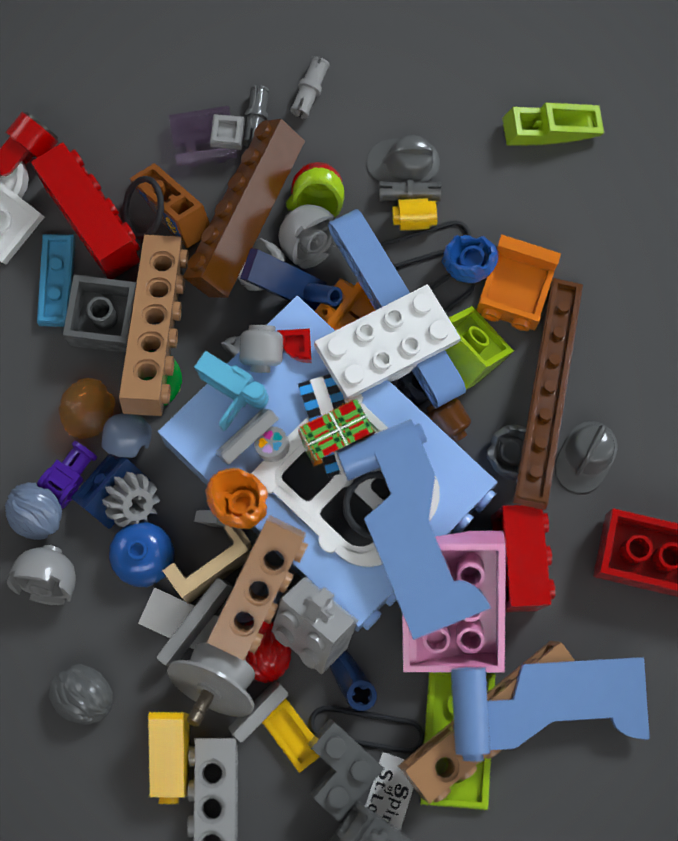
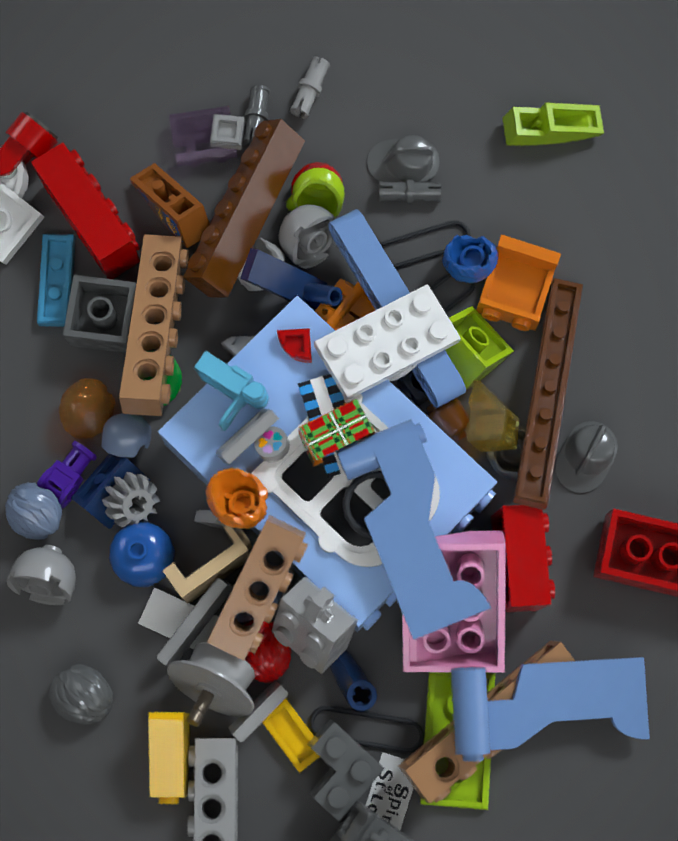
black piece [122,175,164,241] -> none
light grey head [239,325,283,373] -> none
yellow brick [392,198,437,231] -> none
none -> clear yellow slope [466,380,520,452]

